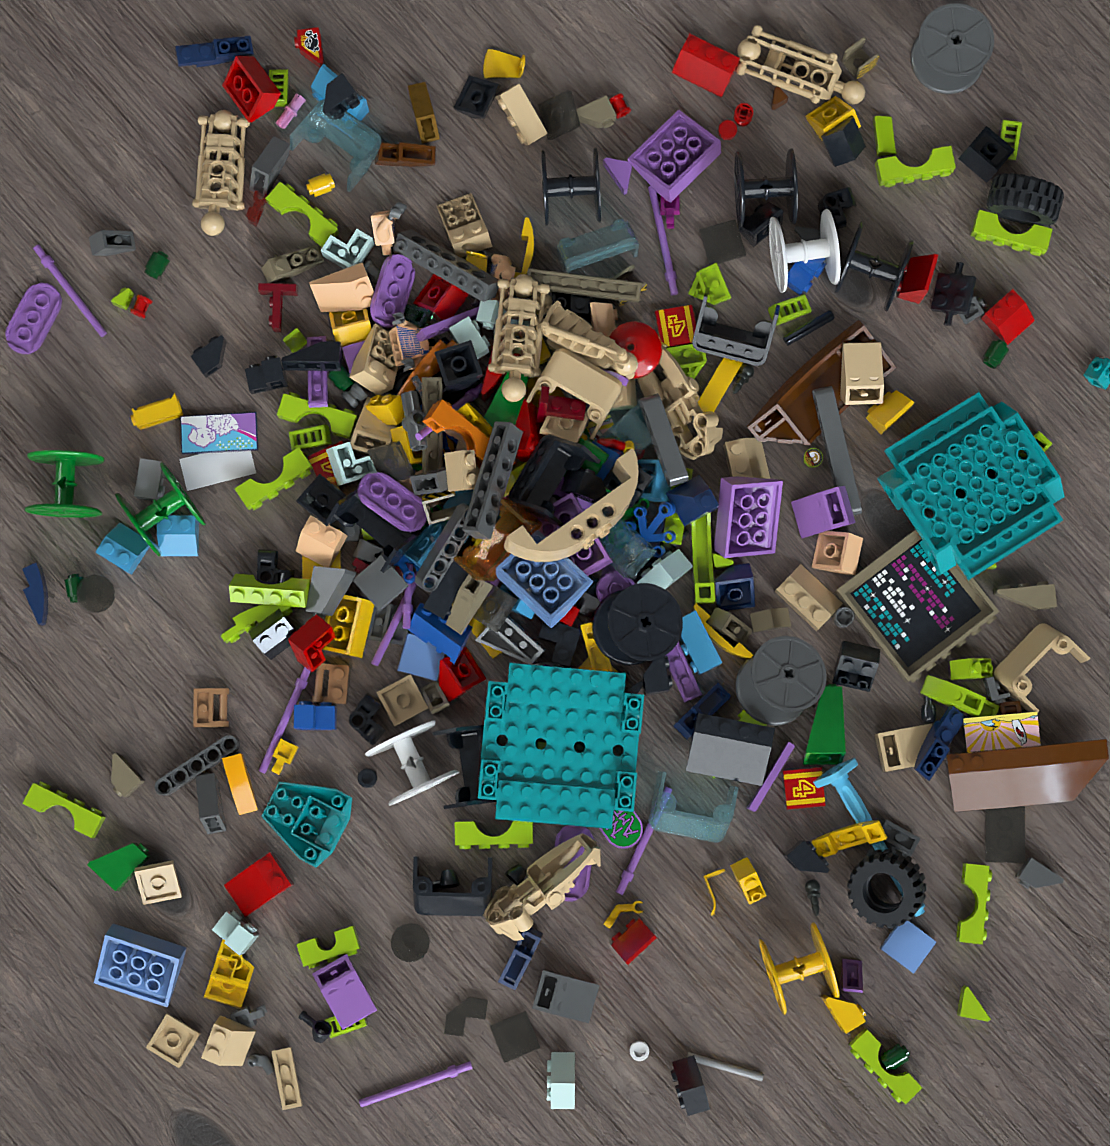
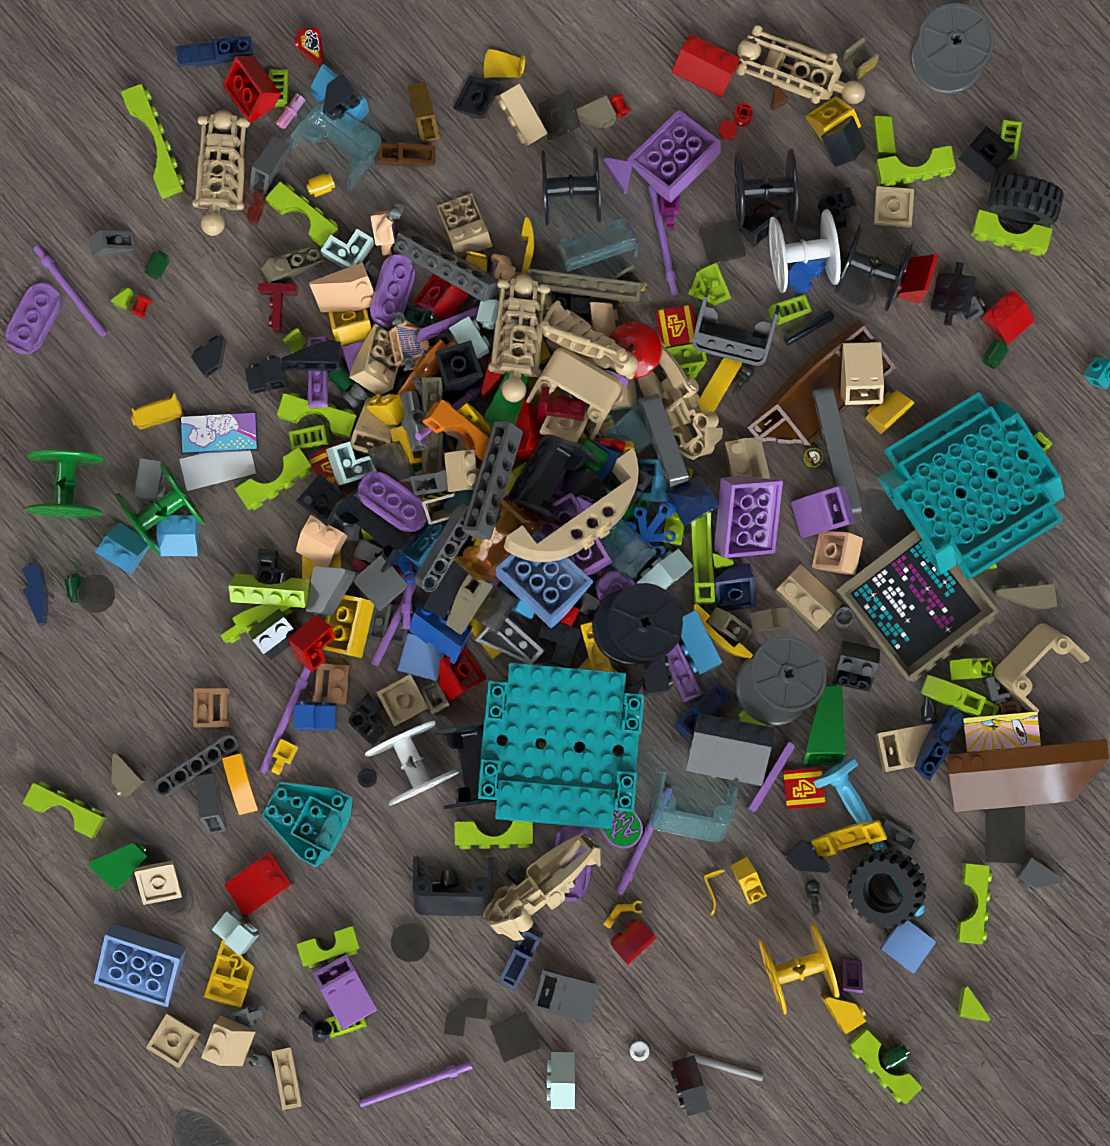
none -> lime arch [121,84,185,199]
none -> tan plate [873,186,914,228]

